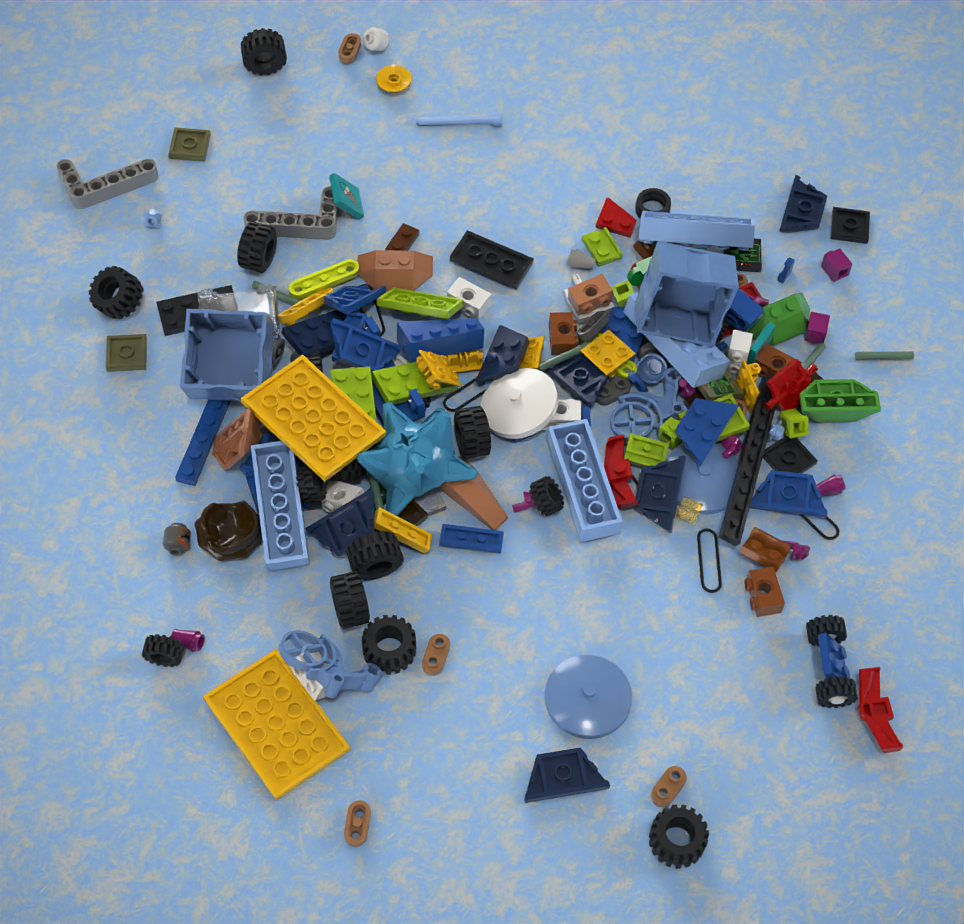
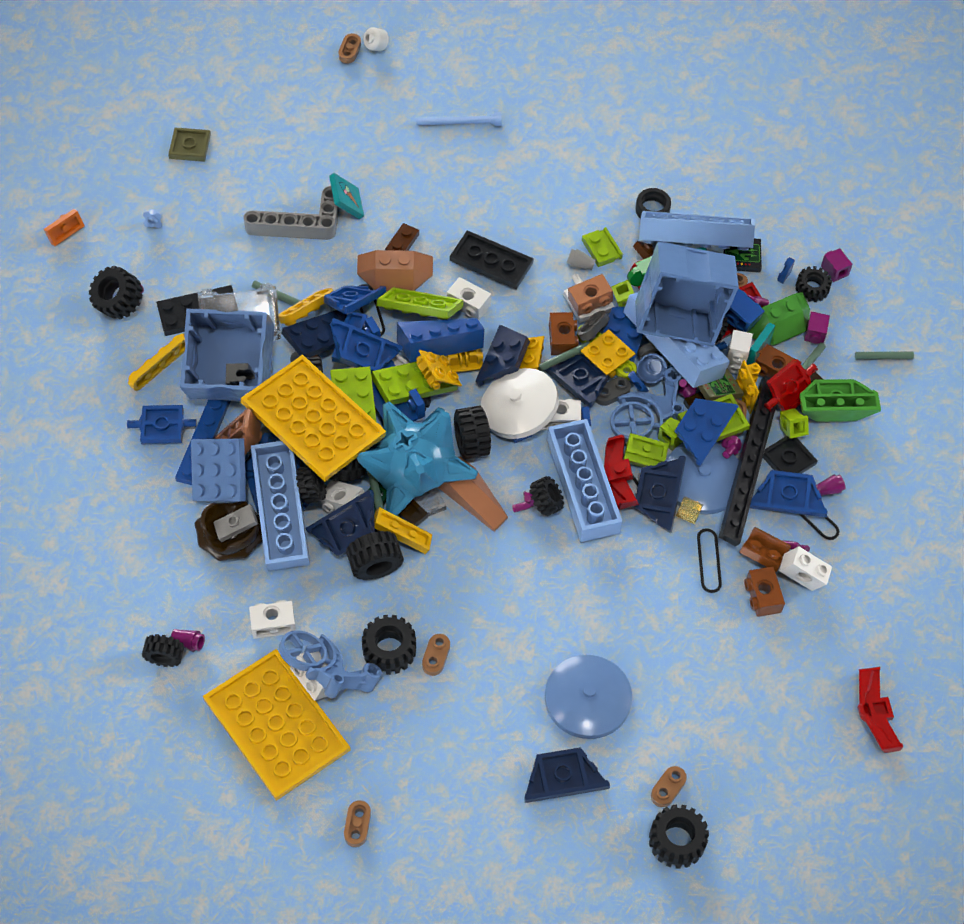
light grey beam [56,159,159,209] -> none
olive tile [106,334,147,372] -> none
dark grey head [162,523,191,555] -> none
black tyre [237,221,277,273] -> none
black tyre [241,28,287,76] -> none
dark grey plate [272,338,285,364] -> none
neon yellow plate [288,259,359,300] -> none
black tyre [330,571,370,629] -> none
yellow dish [376,65,411,92] -> none
blue plate [439,524,504,553] -> none
black piece [443,377,486,412] -> none
red wing [596,197,637,238] -> none
light blue plate [767,420,785,441] -> none
dark blue wing [779,175,827,232] -> none
black plate [806,615,858,708] -> none
black tile [830,207,870,244] -> none
none -> orange tile [44,209,85,246]
none -> blue plate [127,405,197,444]
none -> yellow plate [128,334,185,391]
none -> medium blue plate [191,438,246,501]
none -> light grey plate [213,504,258,542]
none -> dark grey hinge [226,363,255,386]
none -> white brick [249,600,296,639]
none -> white brick [779,547,832,591]
none -> black tyre [795,266,832,302]

